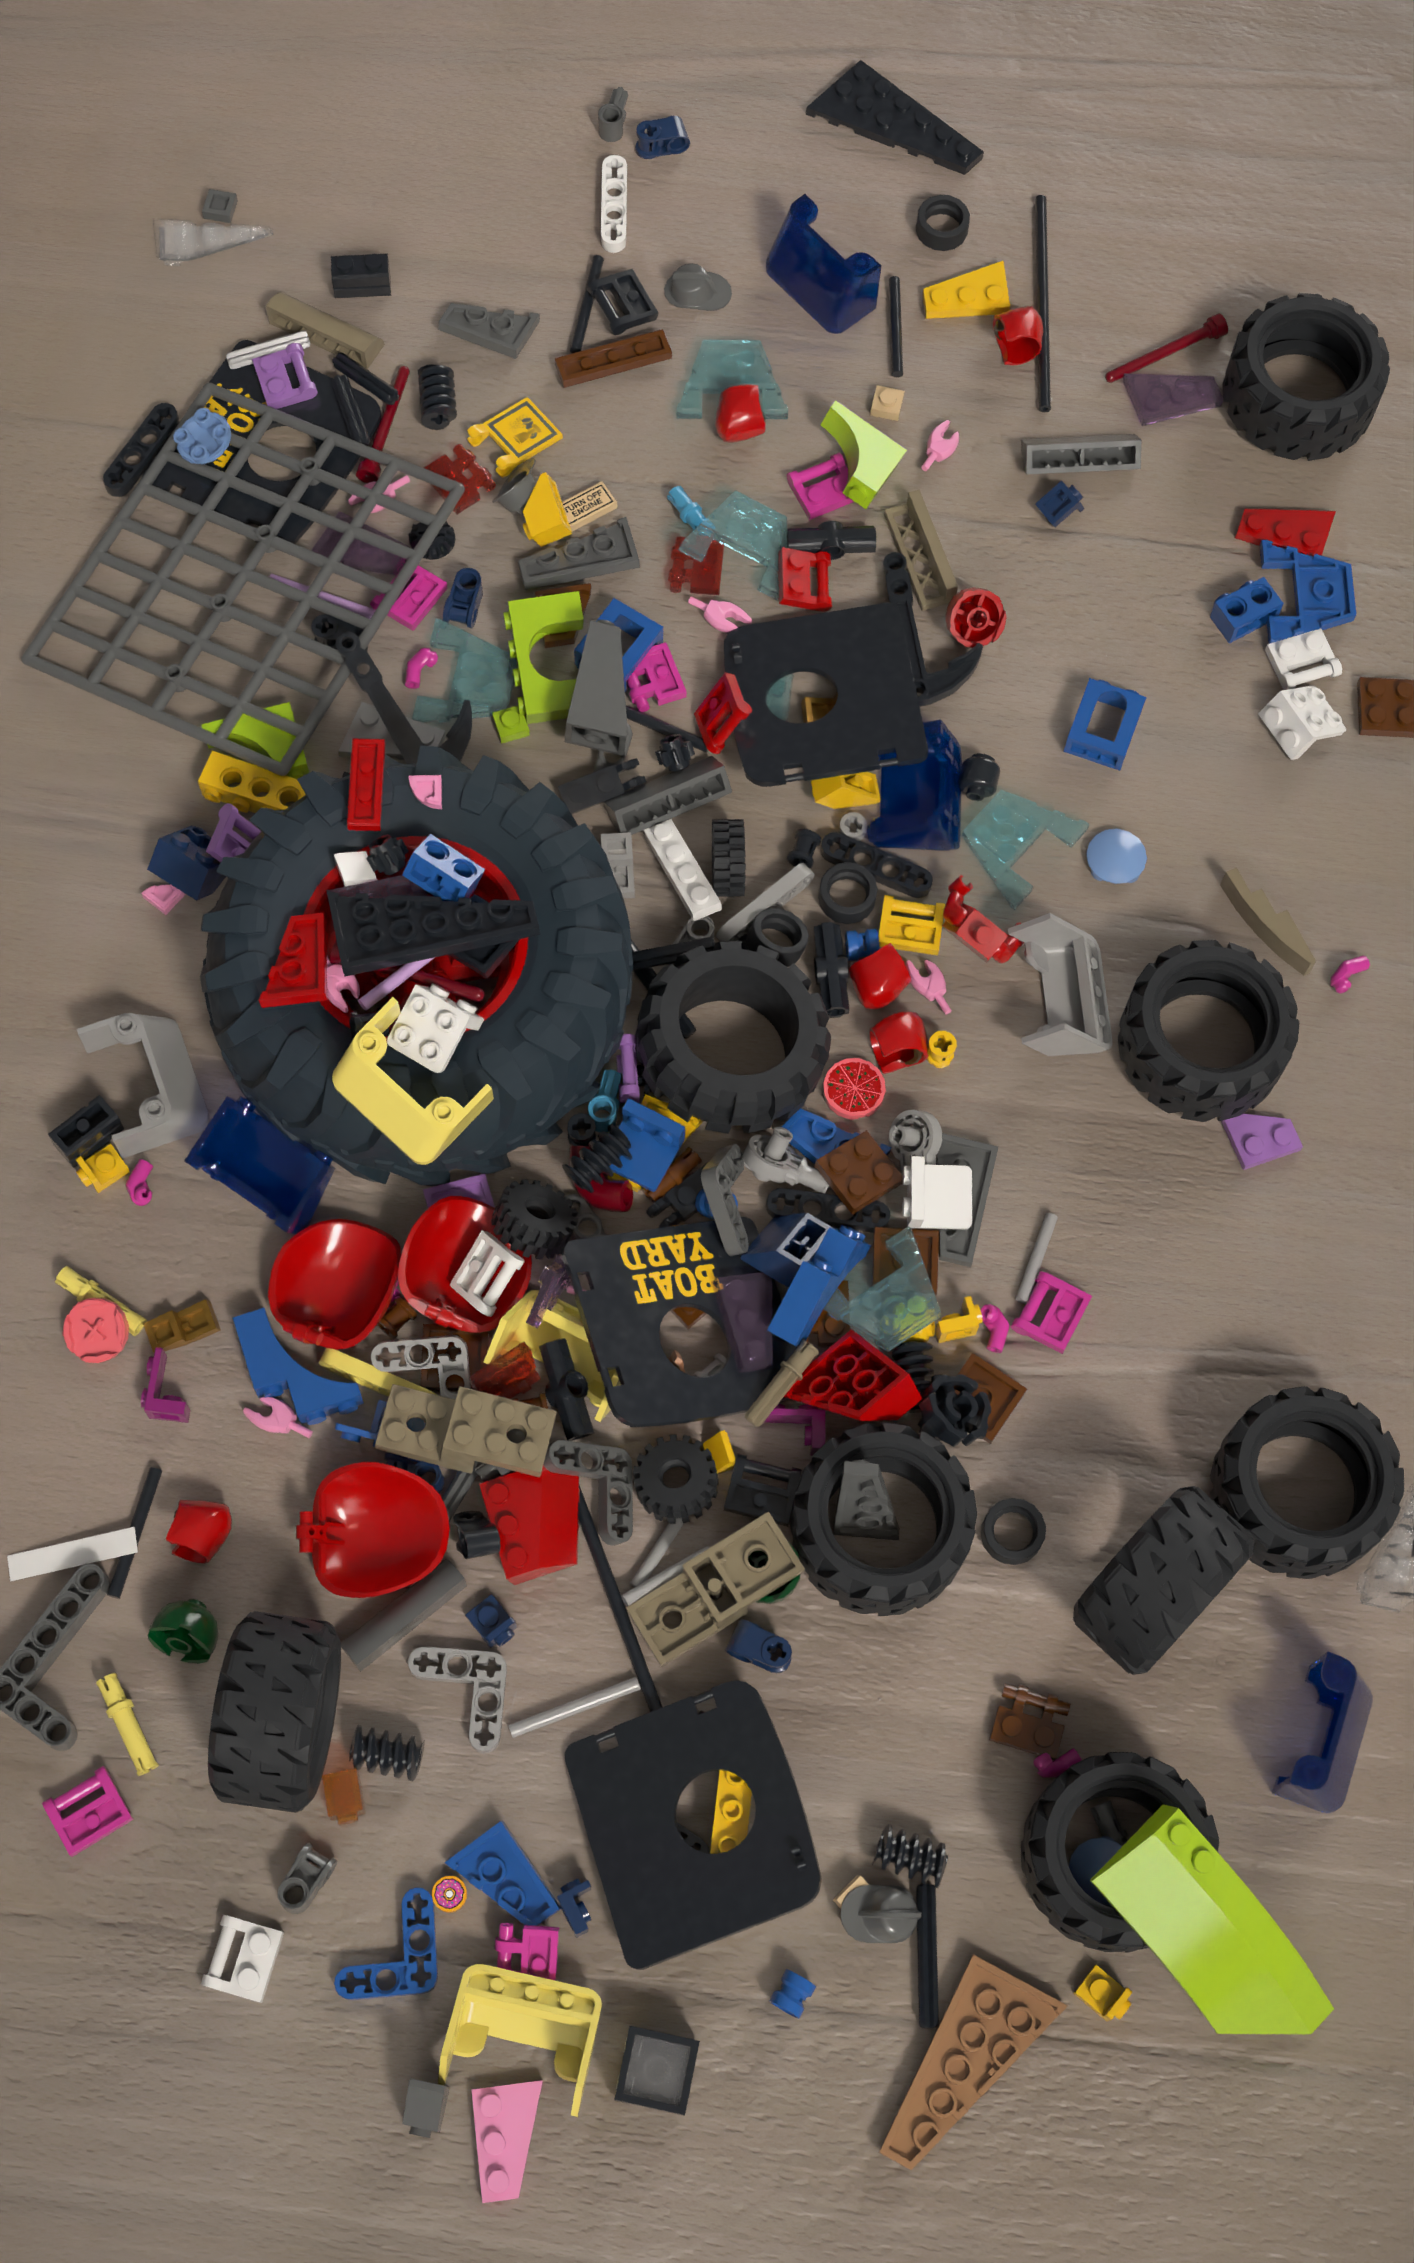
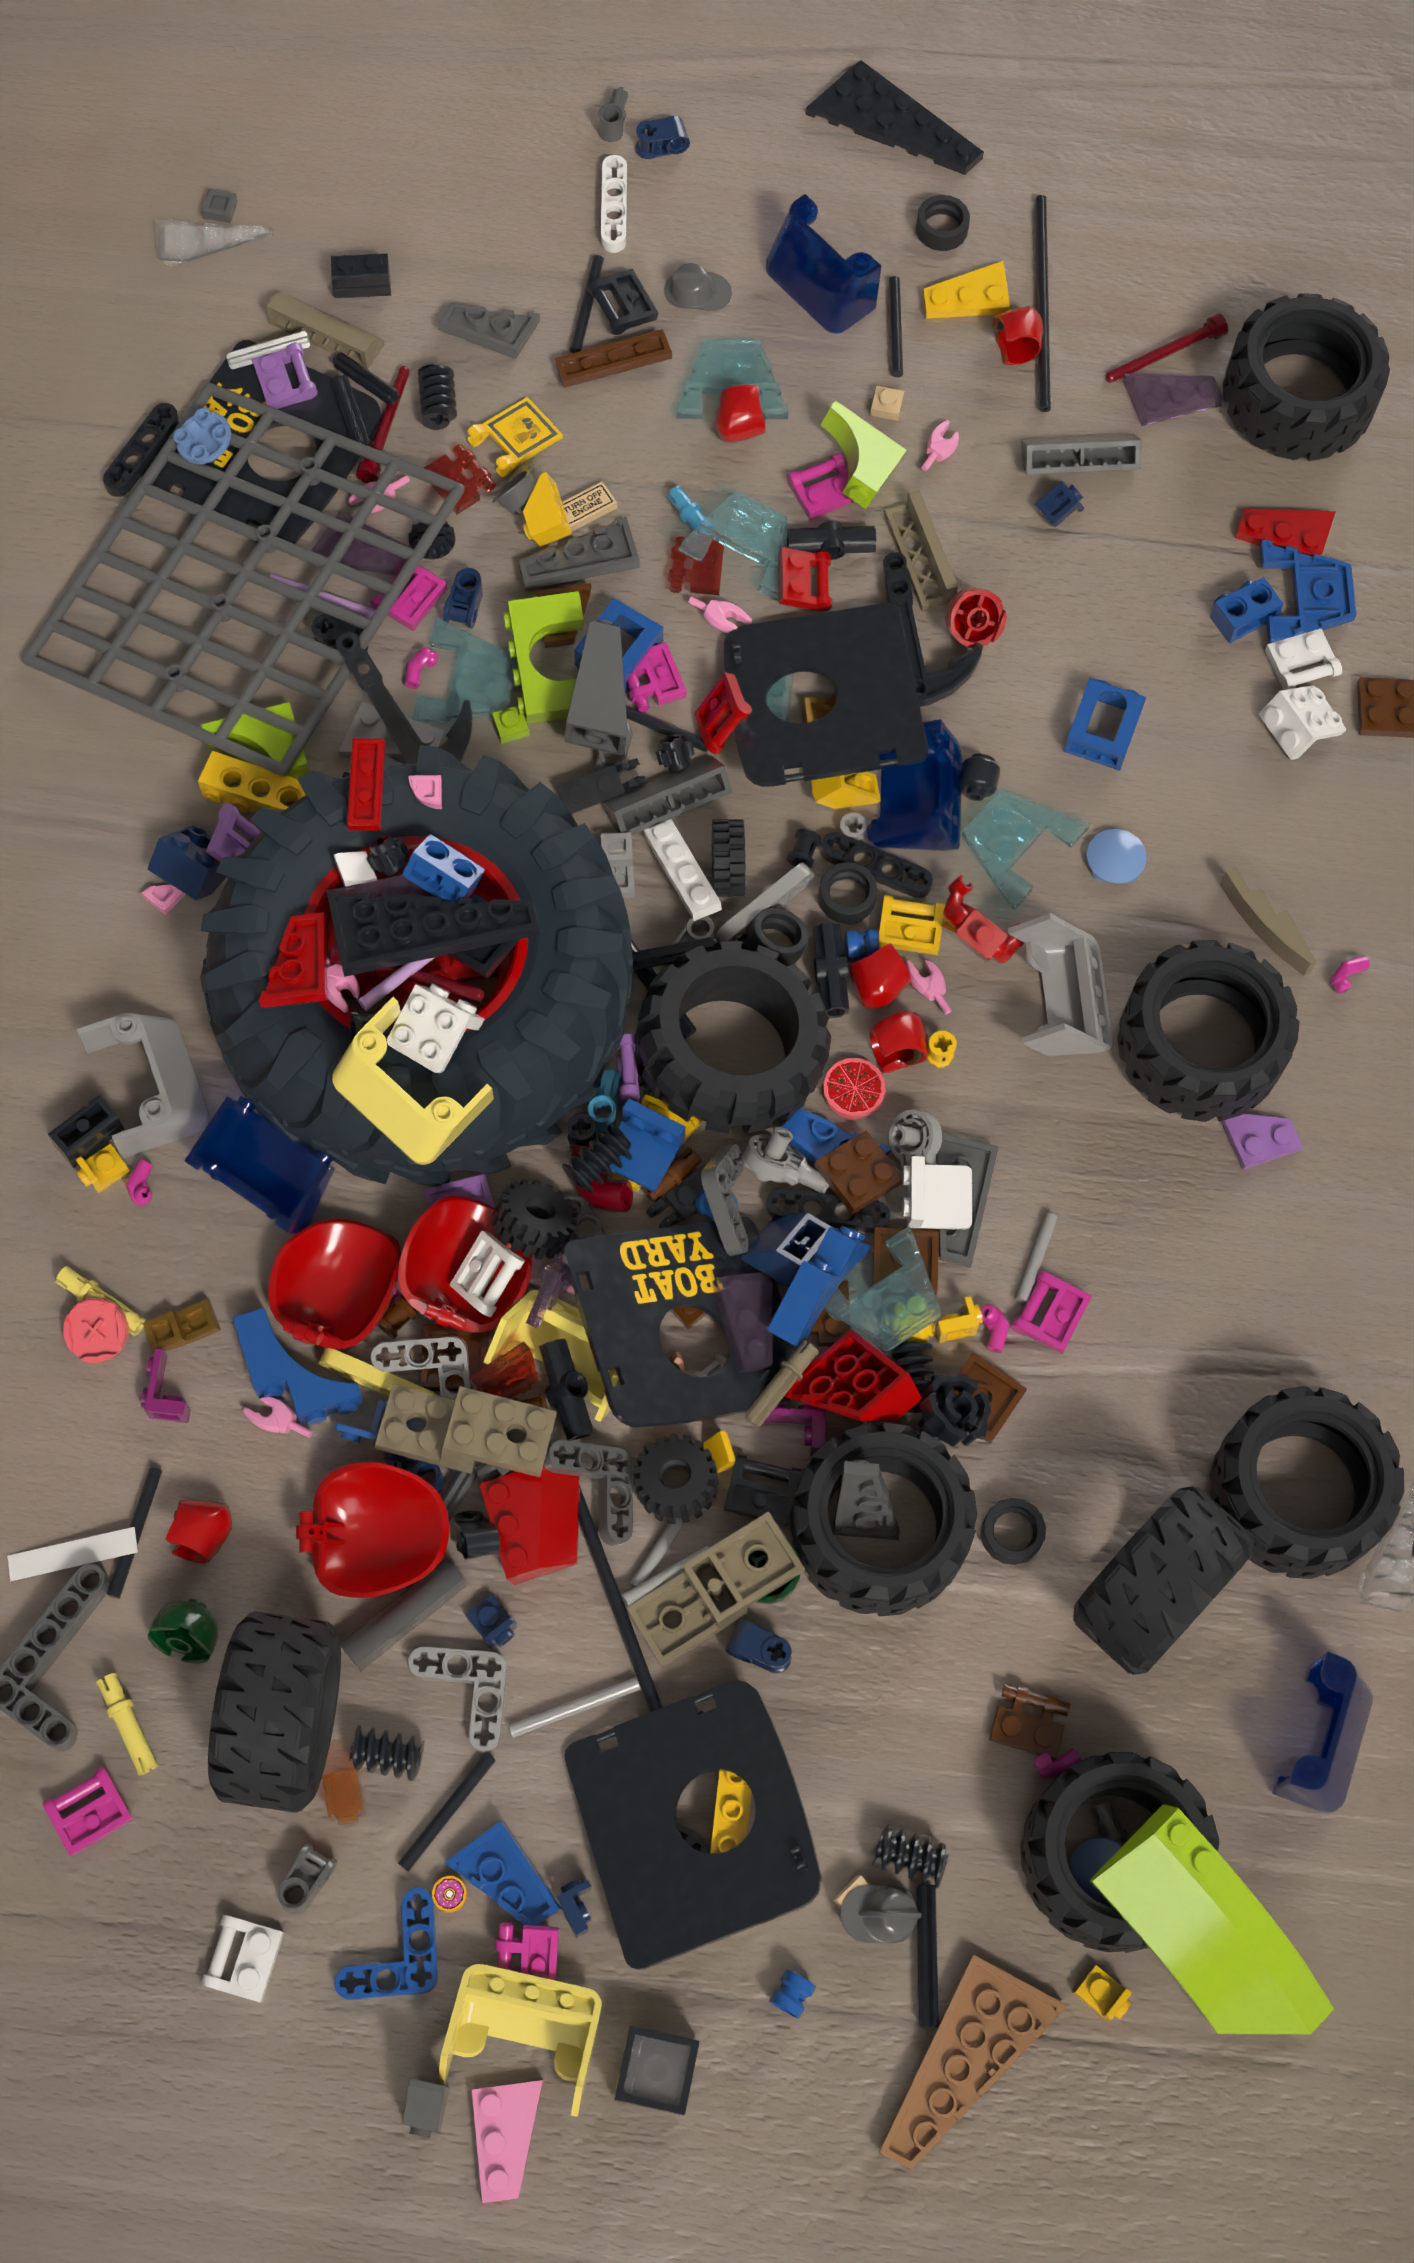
none -> black bar [398,1752,496,1872]

